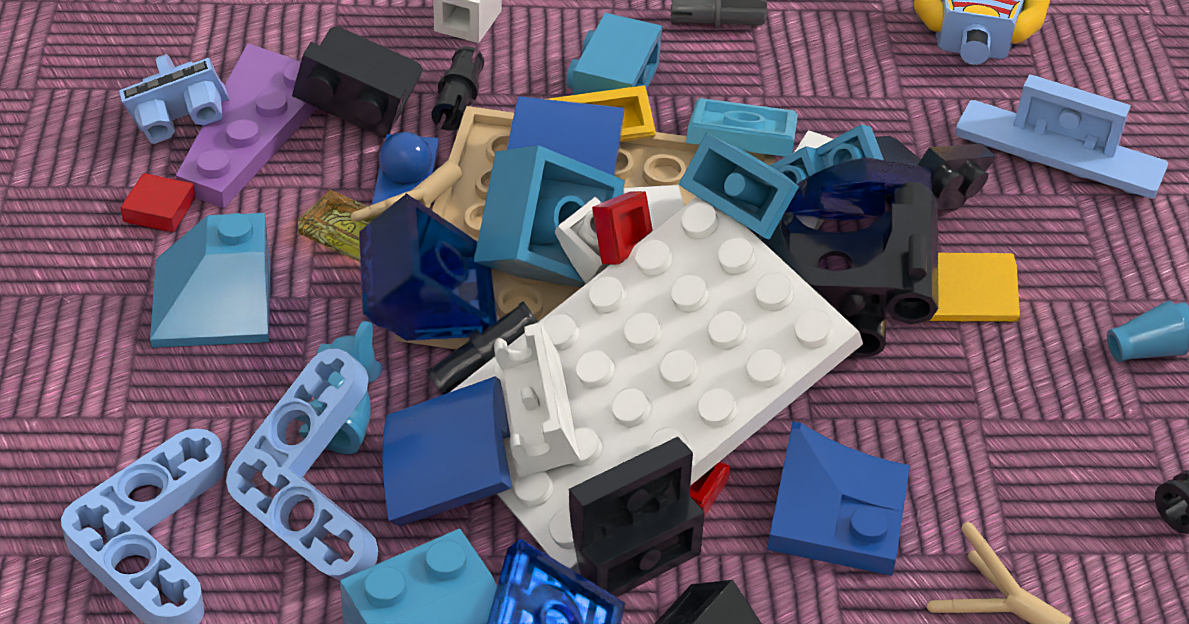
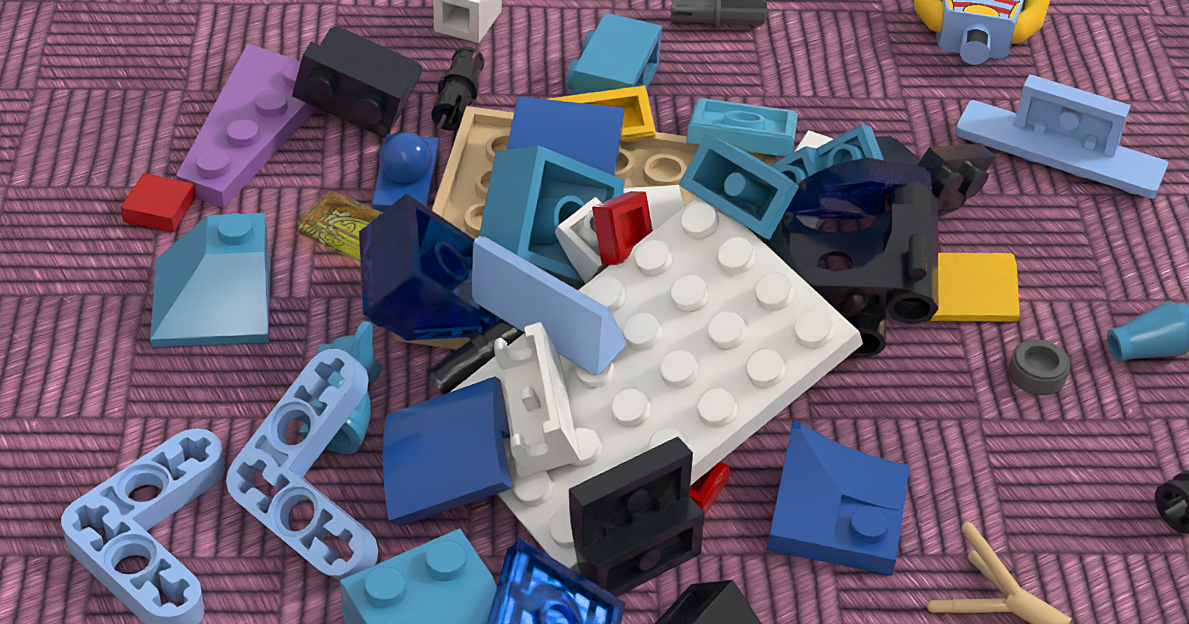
light blue hips [119,54,229,144] -> none
tan plant [350,160,463,277] -> none
none -> light blue slope [472,236,626,375]
none -> dark grey tile [1008,340,1070,395]

